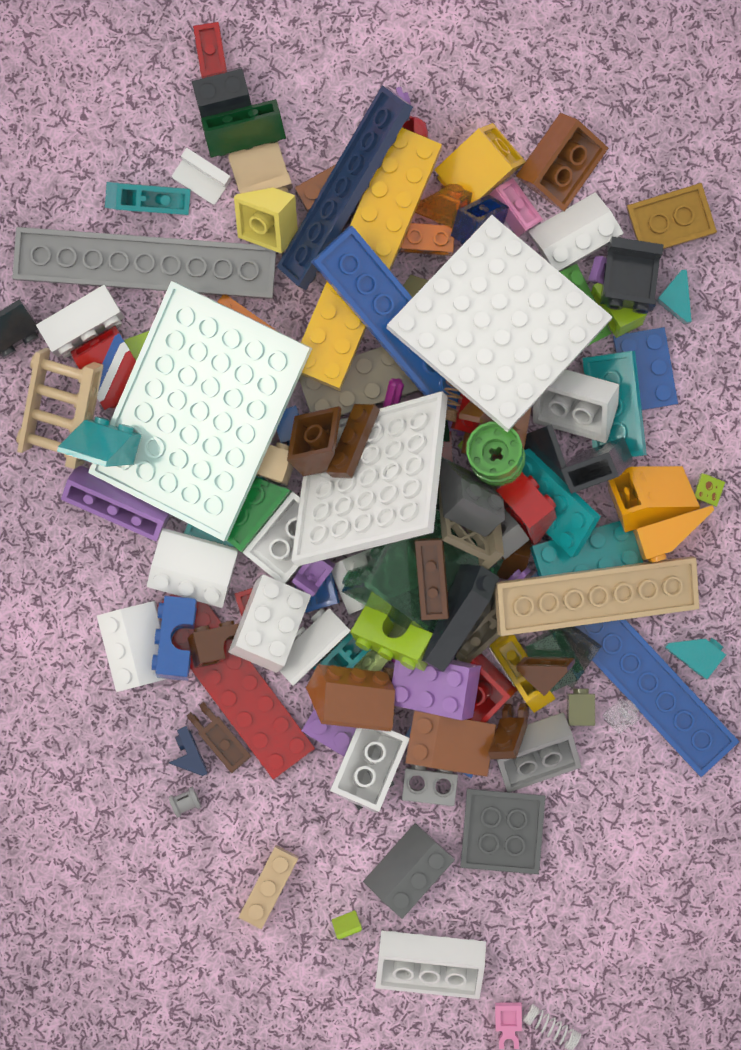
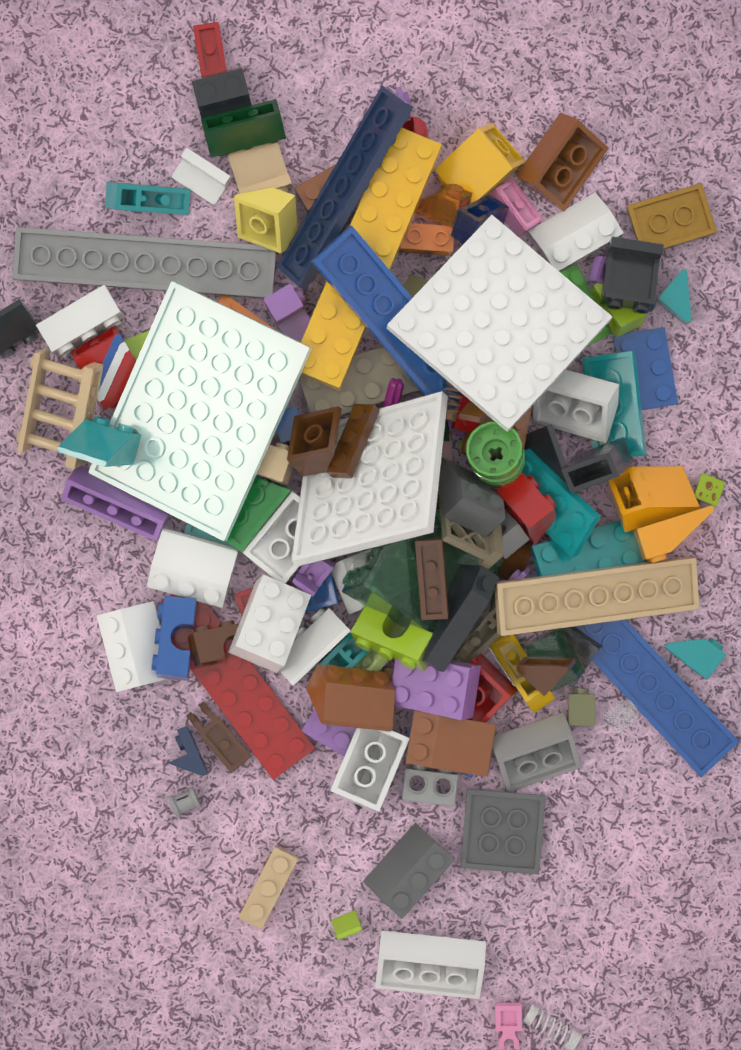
reddish brown hinge [488,703,529,760] -> none
none -> medium lavender brick [263,283,313,342]

